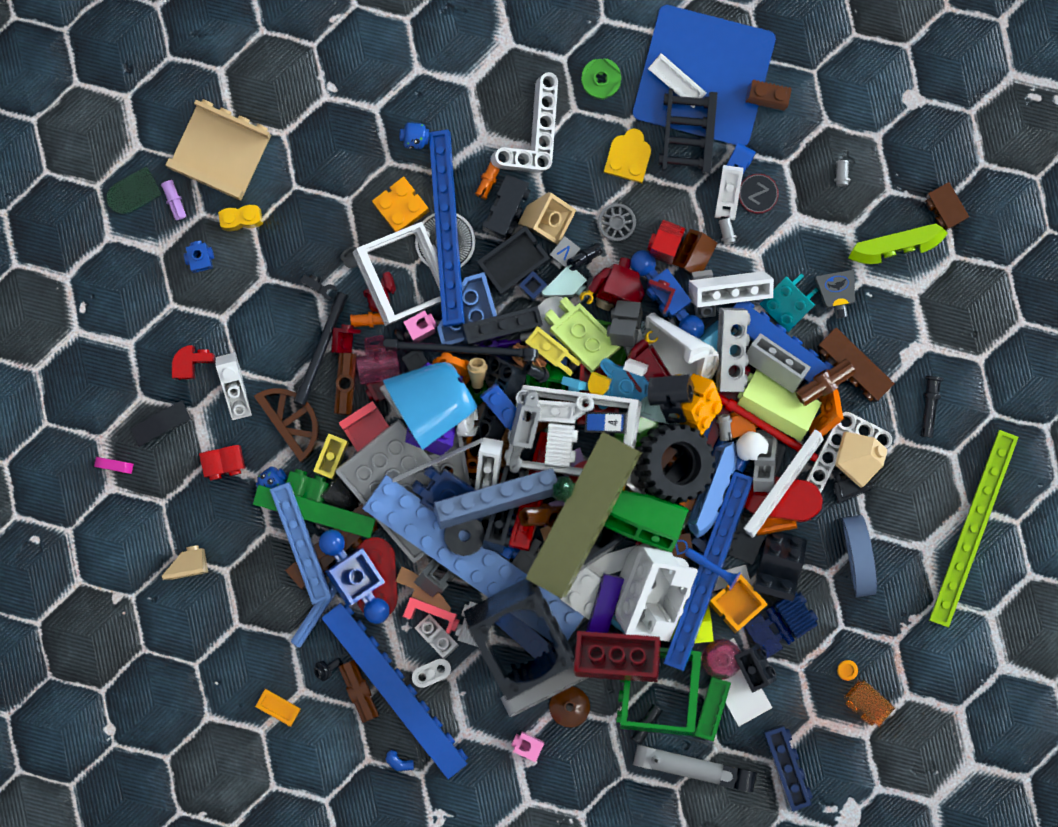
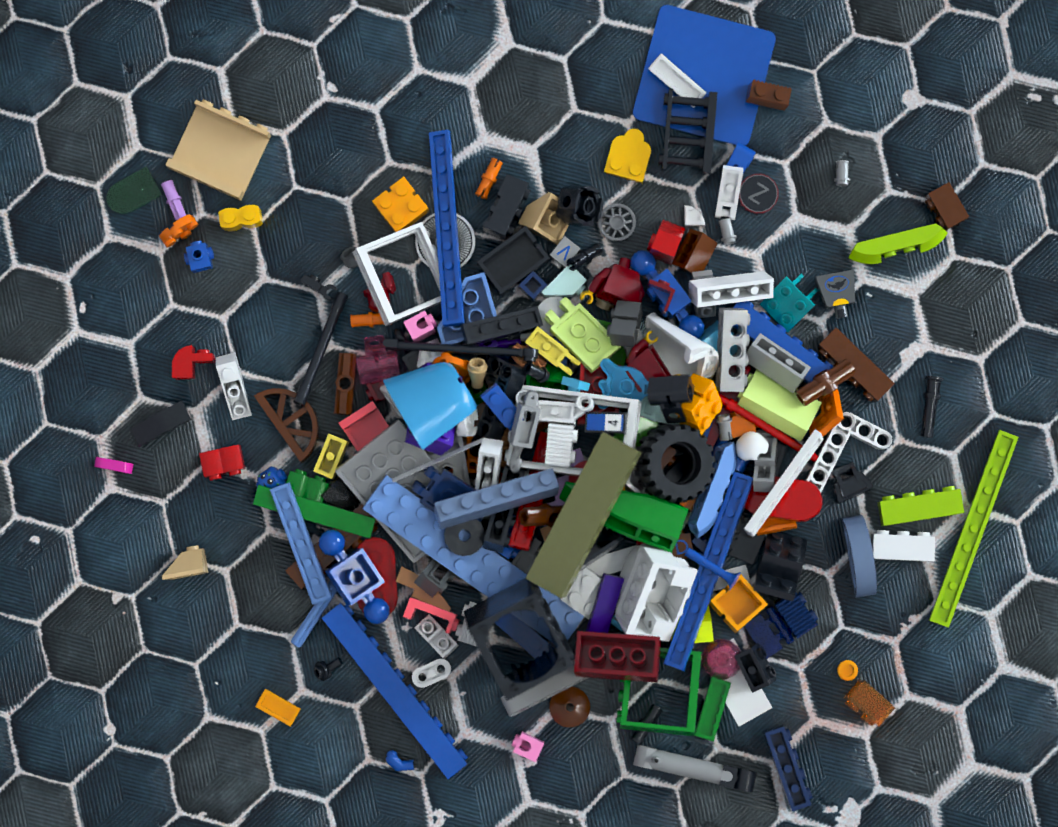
dark red bracket [331,324,361,353] -> none
reddish brown piece [339,660,379,723] -> none
blue head [399,122,429,149] -> none
white beam [491,72,558,173] -> none
clear green plate [552,476,574,501] -> none
bright green plate [581,58,621,100] -> none
yellow tile [588,372,612,395] -> none
white tile [623,358,649,376] -> none
tan slope [835,431,888,488] -> none
none -> orange plate [159,214,199,248]
none -> white tile [417,338,444,368]
none -> black brick [556,185,603,226]
none -> white tile [684,205,705,226]
none -> white brick [871,530,935,562]
none -> lime brick [877,486,965,526]

